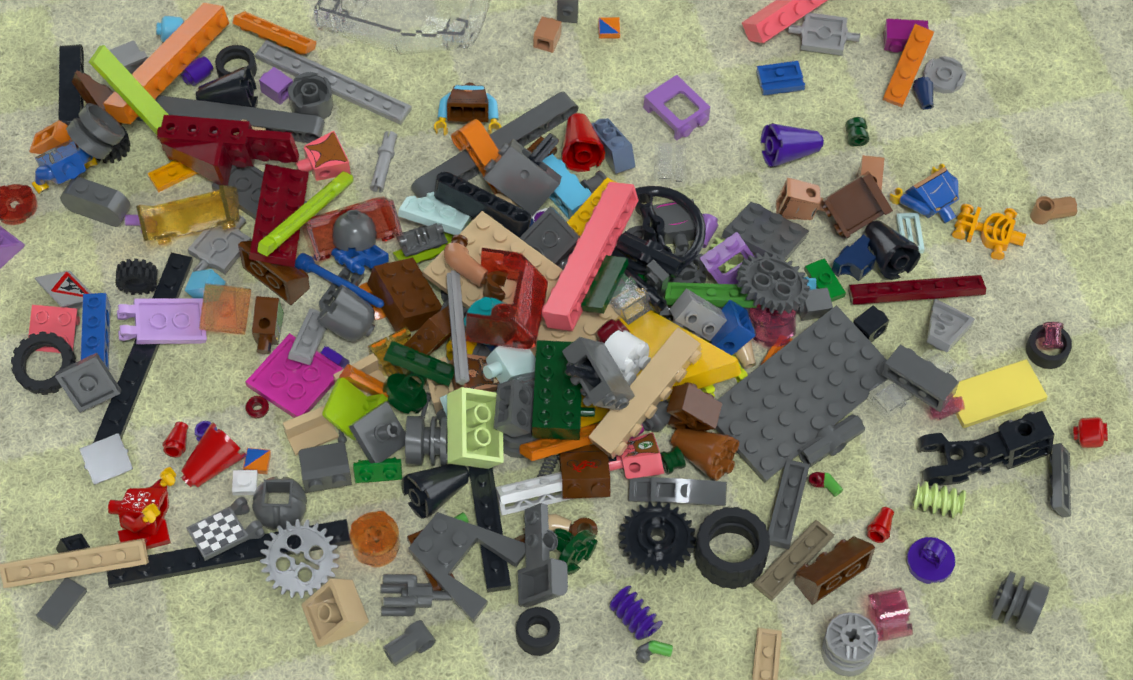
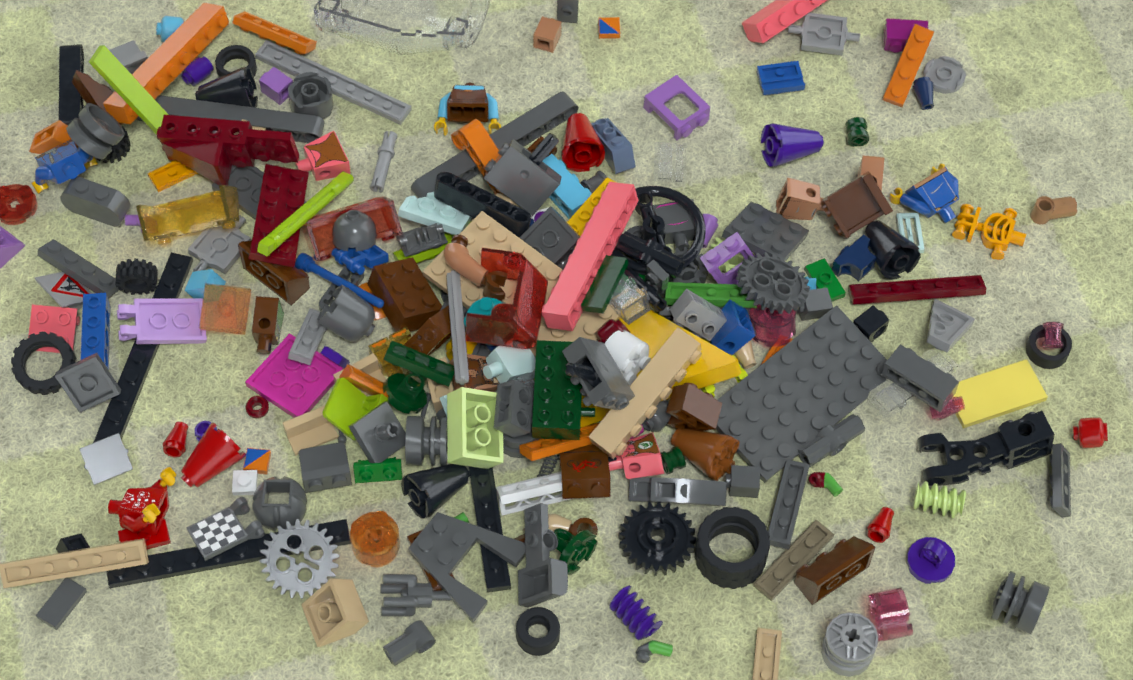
none -> dark grey plate [37,239,119,298]
none -> dark grey brick [725,465,760,498]

